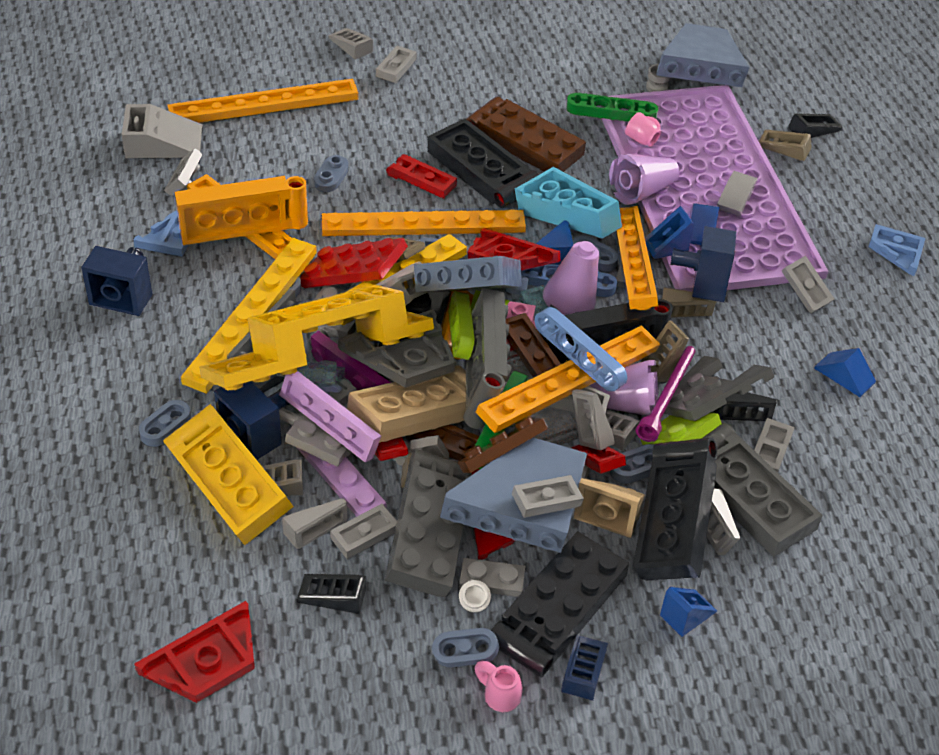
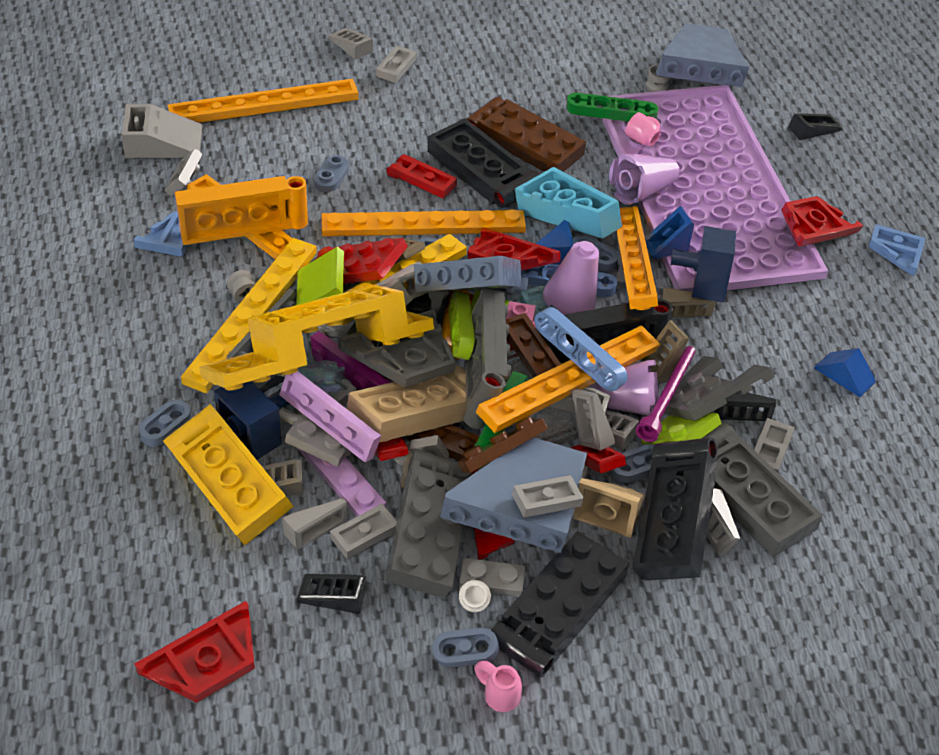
dark blue brick [81,246,153,316] -> none
dark blue slope [561,635,608,701] -> none
blue slope [660,587,717,637] -> none
blue slope [690,203,719,245] -> none
light grey slope [717,171,758,217] -> none
dark tan slope [758,130,811,161] -> none
light grey plate [782,256,834,314] -> none
none -> light grey wheel [226,270,256,304]
none -> lime tile [296,247,344,305]
none -> red wing [781,196,863,247]

